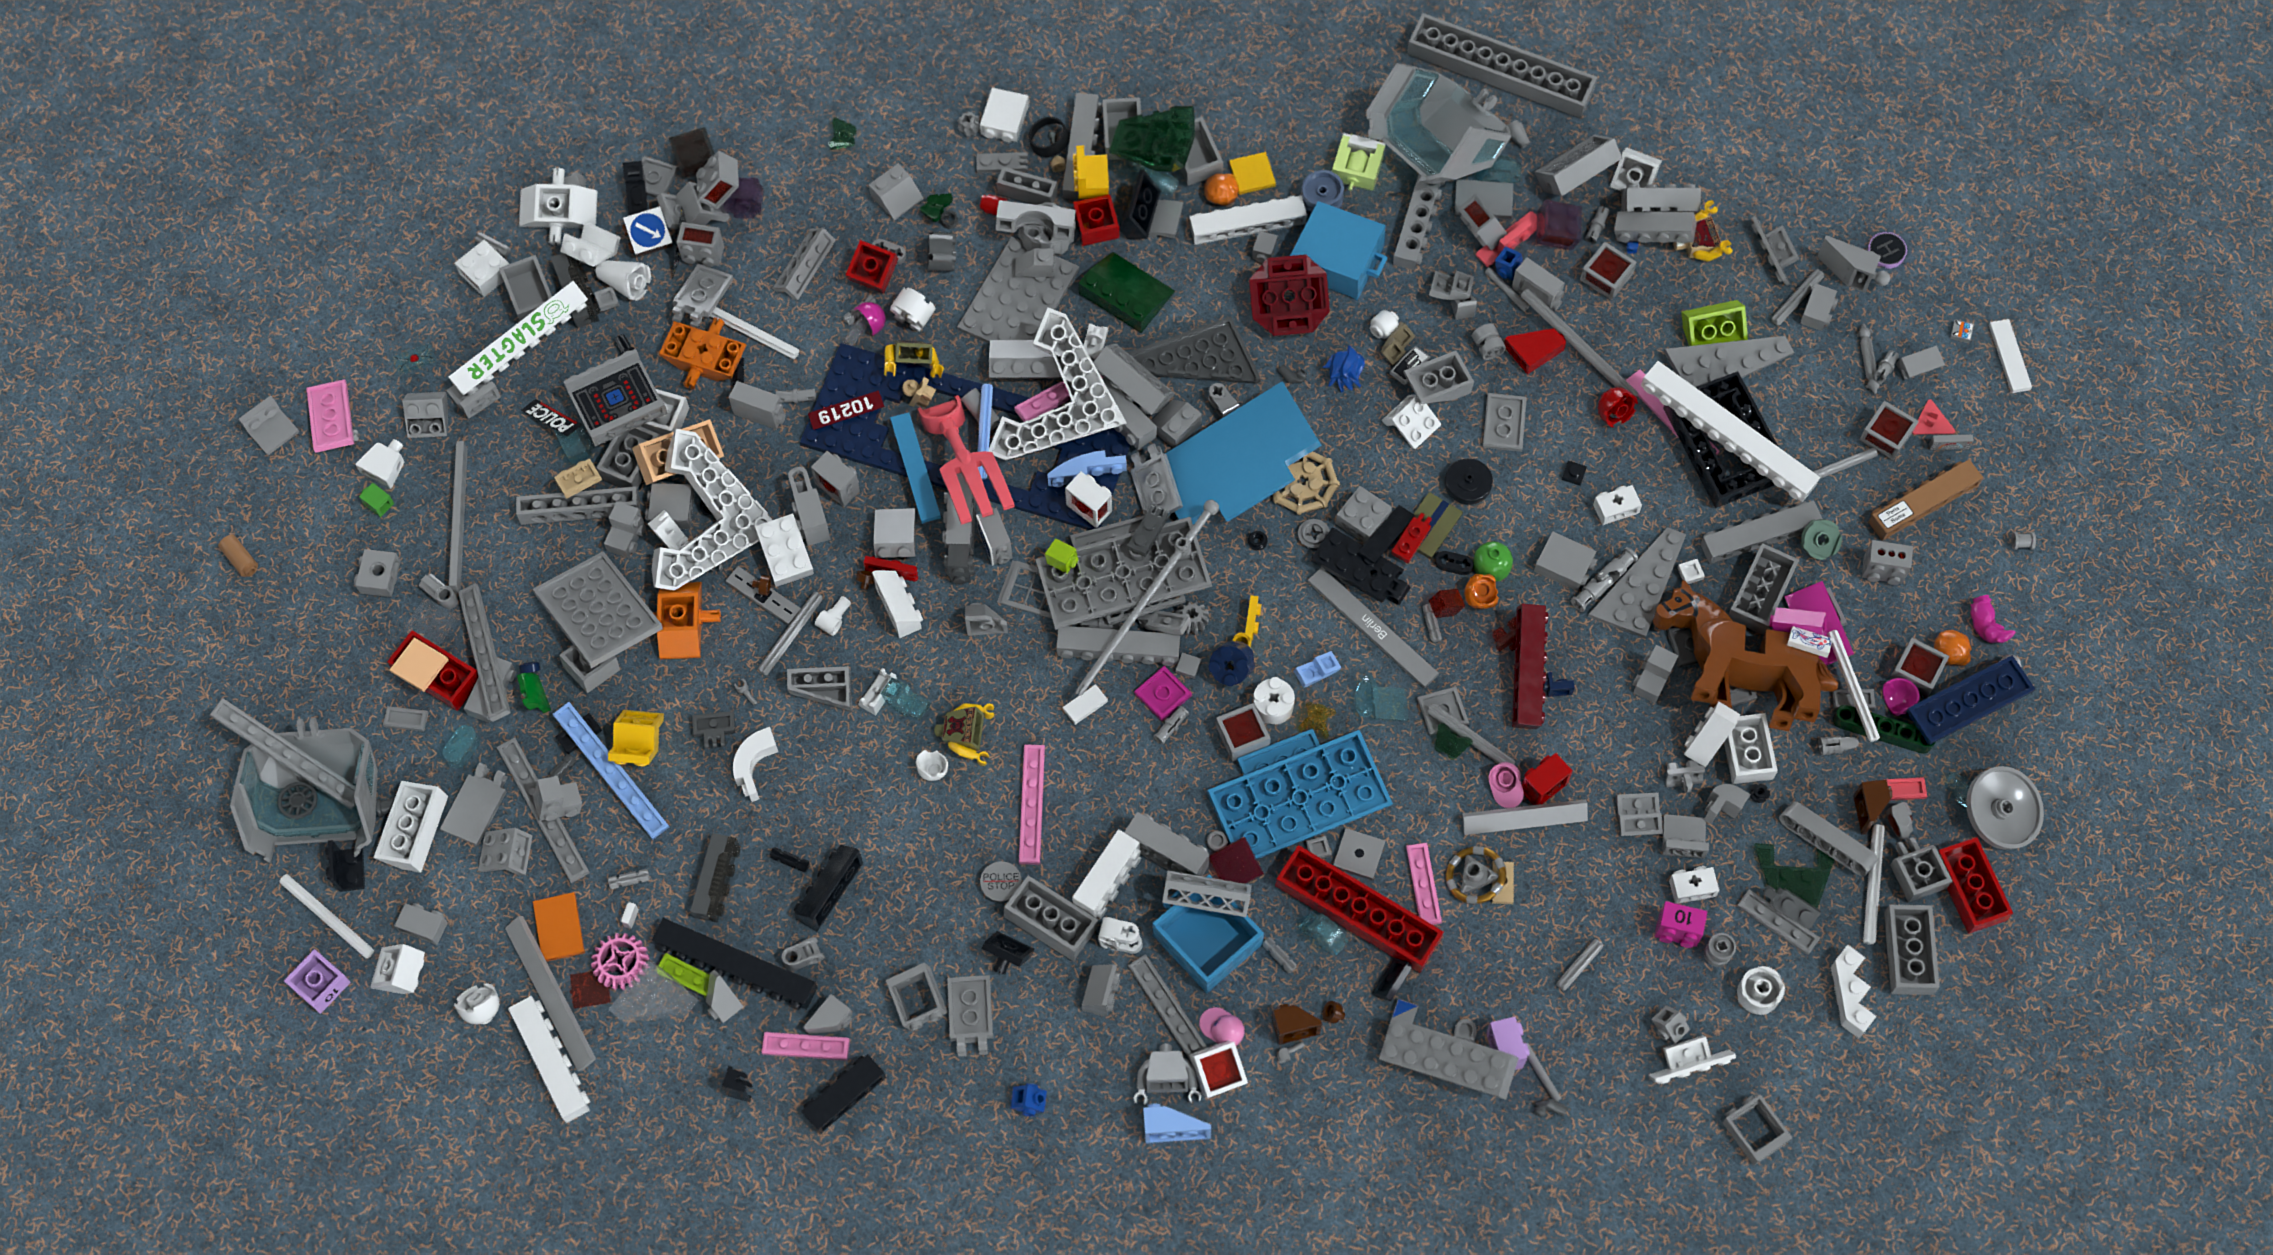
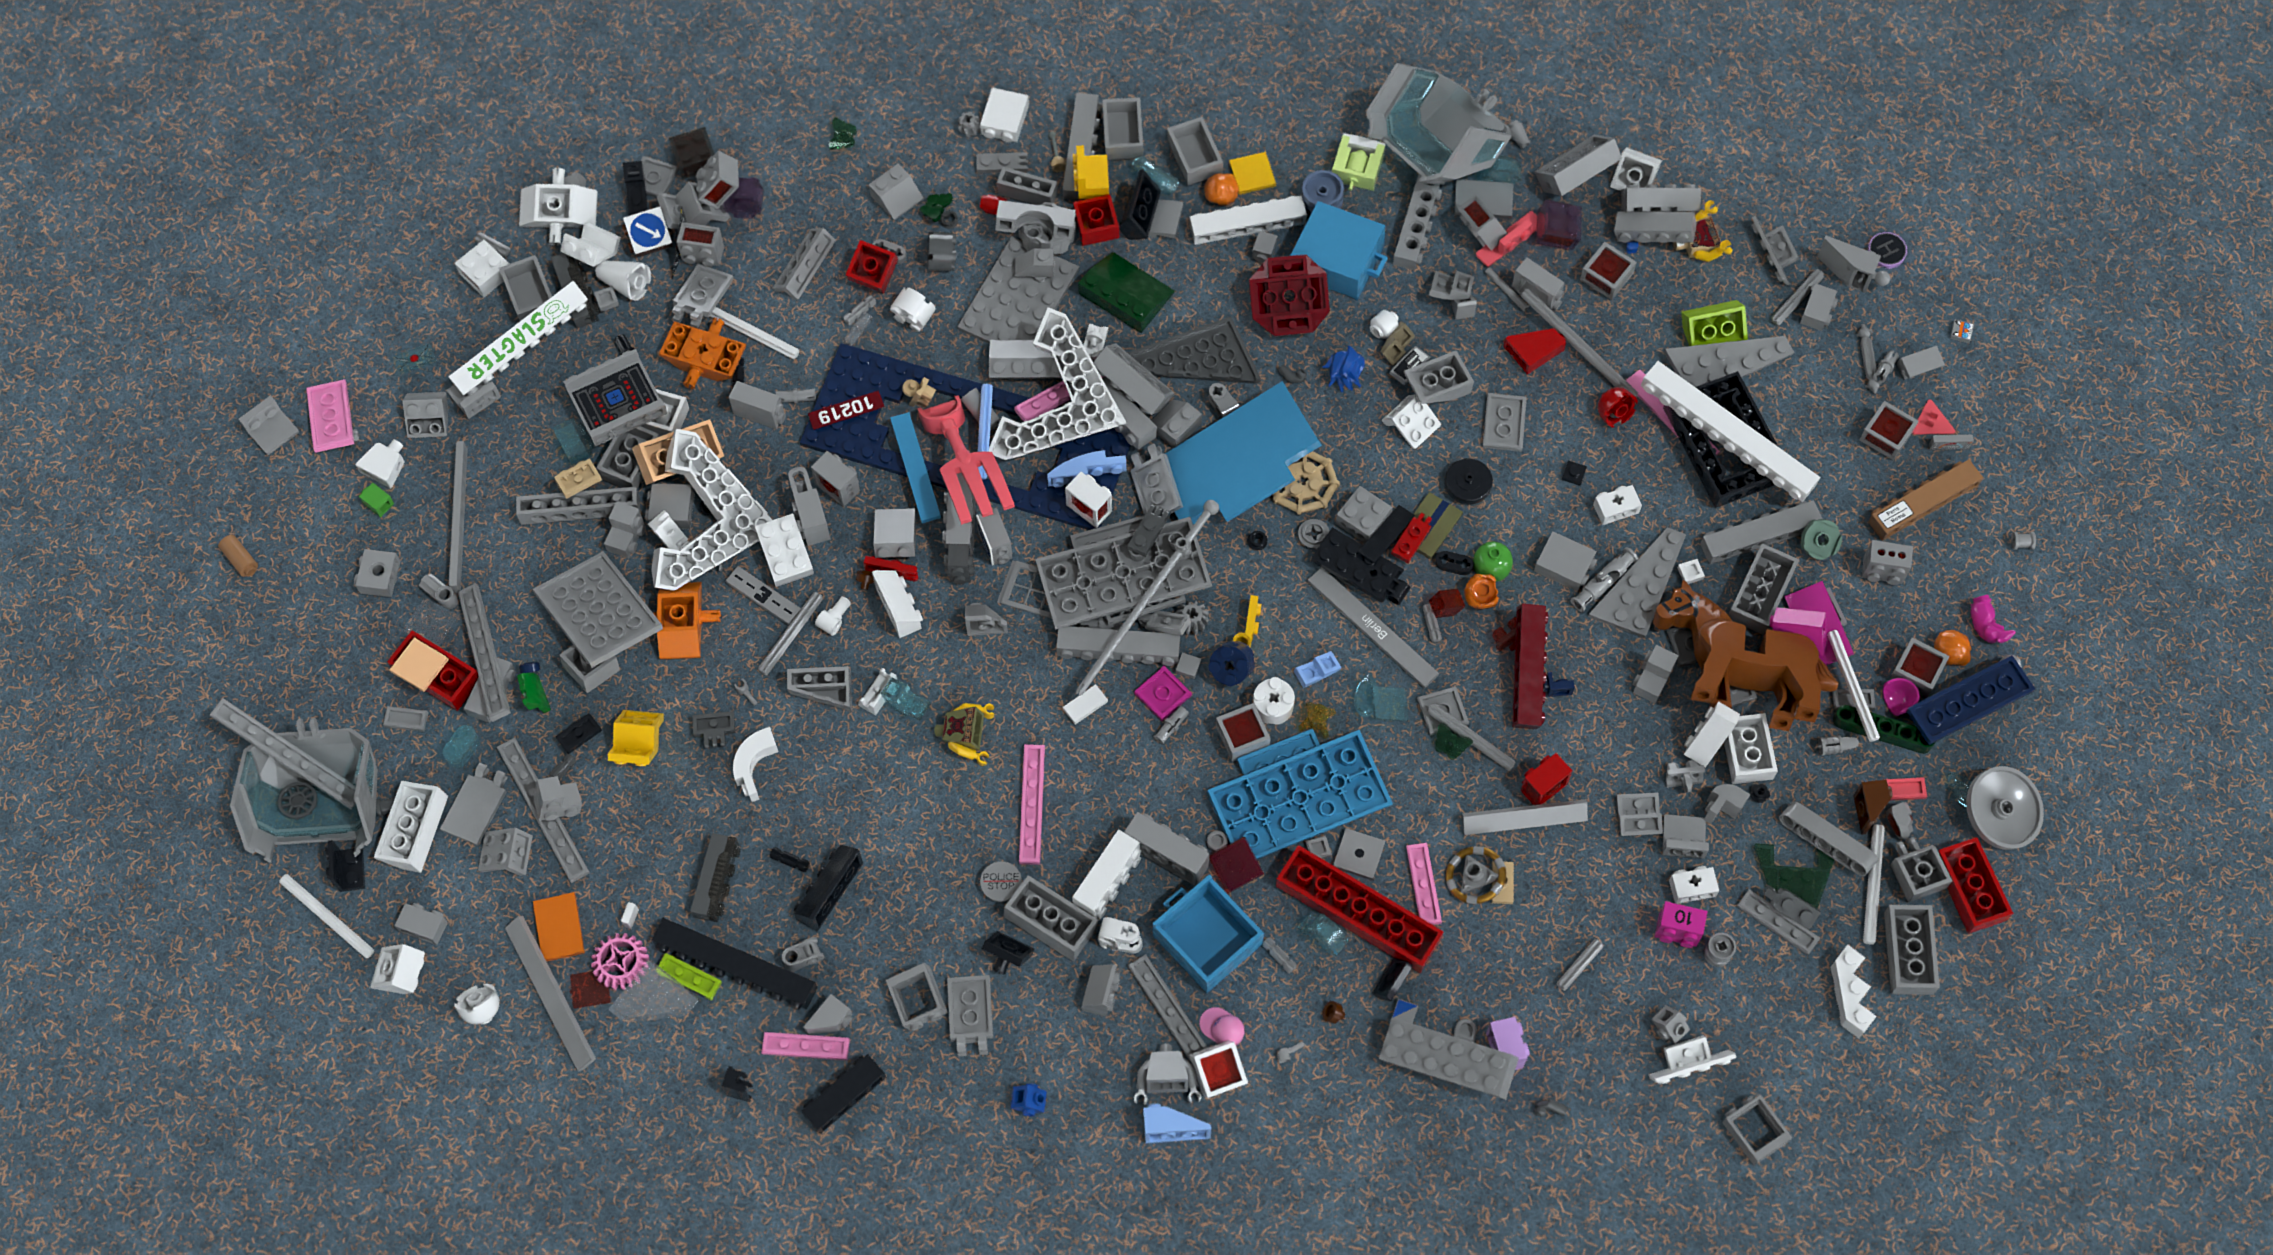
lavender brick [284,949,351,1014] -> none
white brick [508,996,590,1123] -> none
sticker [521,399,582,437] -> none
light blue tile [553,702,669,840] -> none
light grey axle [608,869,650,889] -> none
light grey slope [706,970,743,1023] -> none
reddish brown tile [752,575,771,596] -> none
dark pink helmet [854,302,886,336] -> none
torso [884,340,944,378] -> none
white hair [916,750,948,781] -> none
black tyre [1029,117,1070,157] -> none
lime brick [1045,538,1078,574] -> none
clear green wedge [1109,106,1195,172] -> none
light grey fence [1162,871,1251,917] -> none
reddish brown slope [1272,1004,1322,1045] -> none
light grey brick [1407,13,1597,118] -> none
light grey wheel [1472,323,1506,360] -> none
bright pink cap [1489,762,1524,808] -> none
blue brick [1495,246,1523,281] -> none
light grey piece [1527,1043,1562,1102] -> none
light grey pin [1585,206,1610,244] -> none
white brick [1737,966,1785,1015] -> none
white tile [1787,626,1833,658] -> none
light grey piece [1812,447,1878,479] -> none
white tile [1989,319,2032,393] -> none

